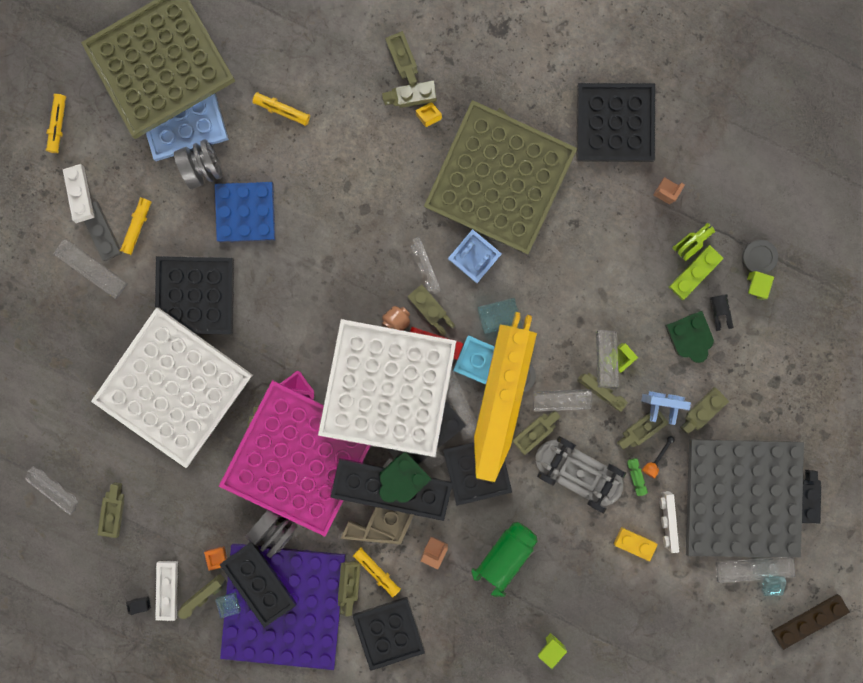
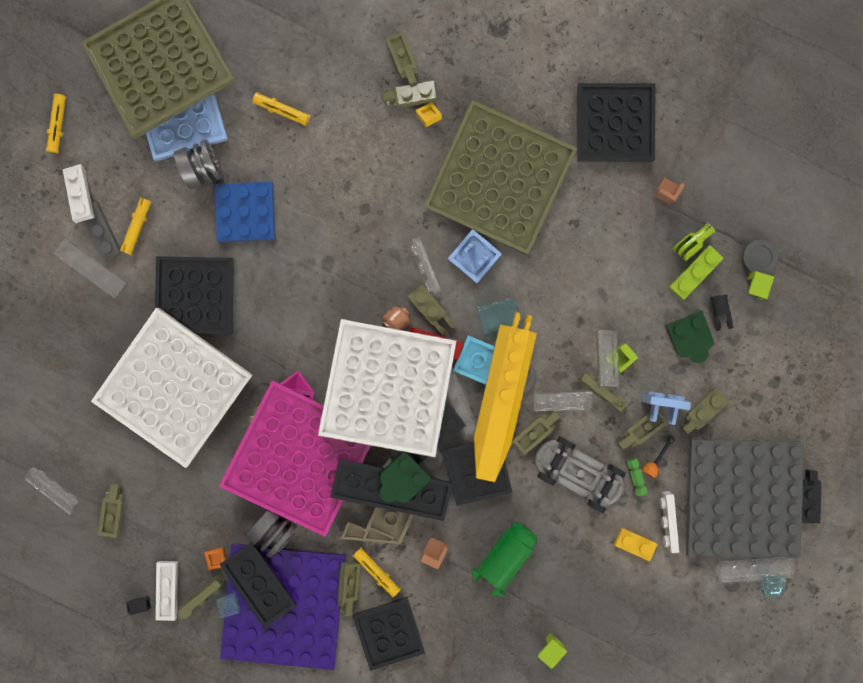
dark brown plate [771,594,850,650] -> none

